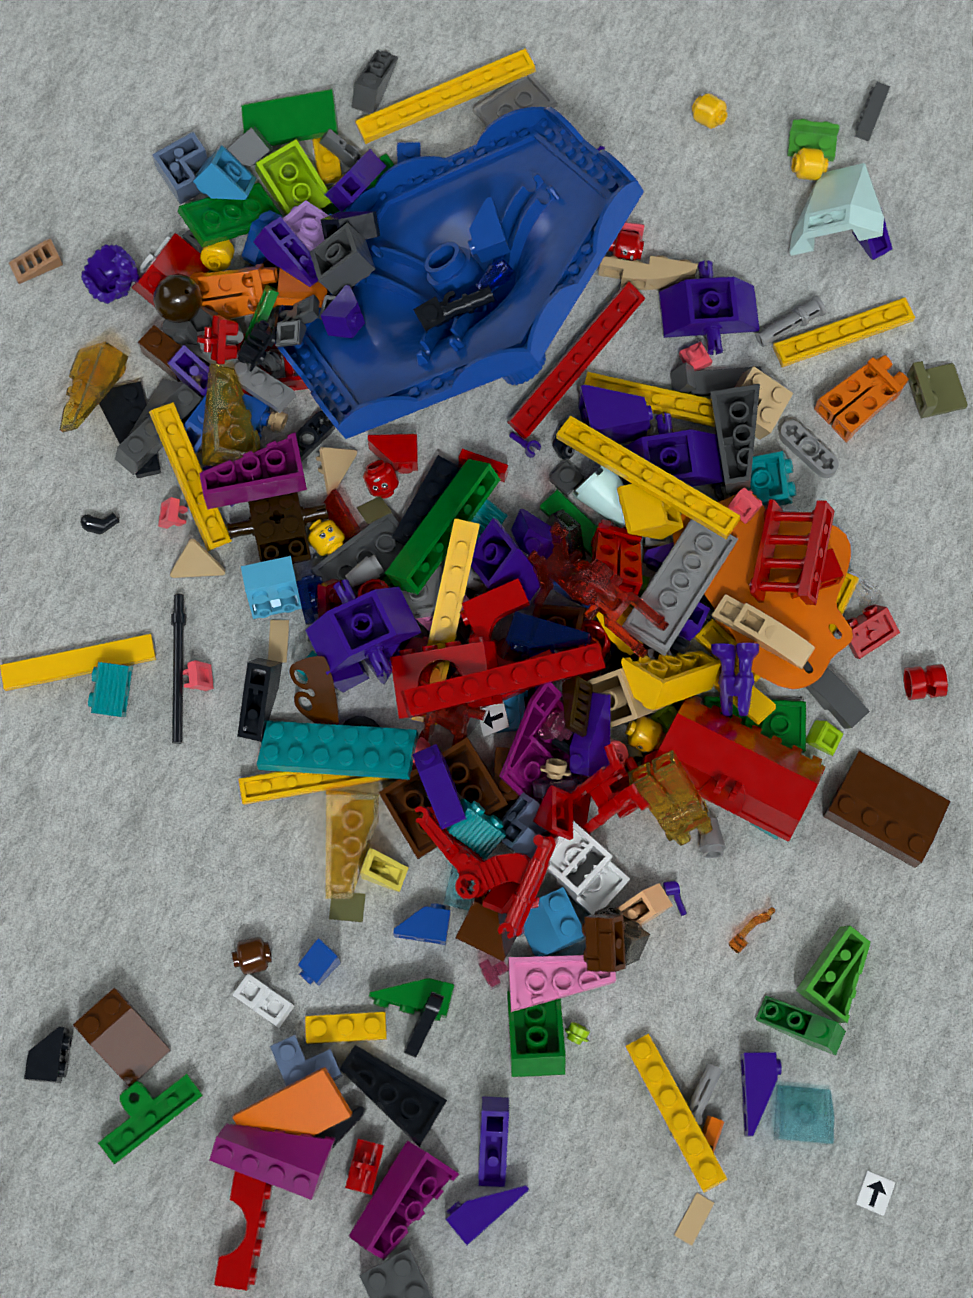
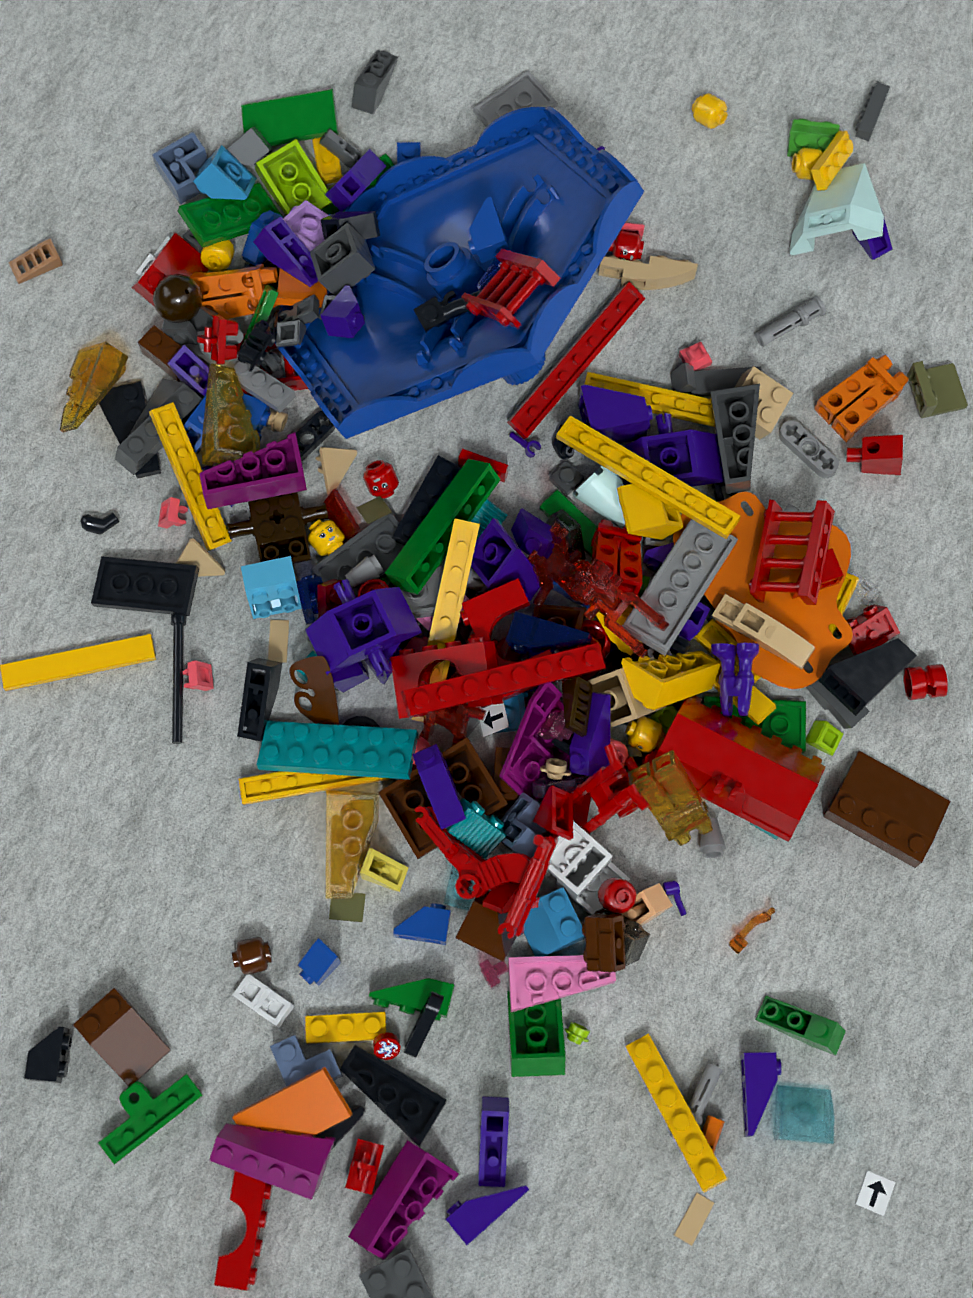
dark purple hair [81,244,139,304] -> none
teal brick [88,662,133,717] -> none
yellow plate [355,48,536,144] -> none
red slope [368,434,418,474] -> none
dark purple slope [659,260,760,355] -> none
coral tile [728,487,763,524] -> none
teal plate [750,451,796,507] -> none
yellow tile [773,297,915,368] -> none
bright green wedge [796,925,871,1023] -> none
none -> black plate [91,556,199,616]
none -> red tile [373,1032,400,1060]
none -> red fence [461,249,560,328]
none -> red head [598,877,637,914]
none -> yellow plate [811,130,853,191]
none -> black slope [818,638,917,716]
none -> red torso [846,435,903,476]

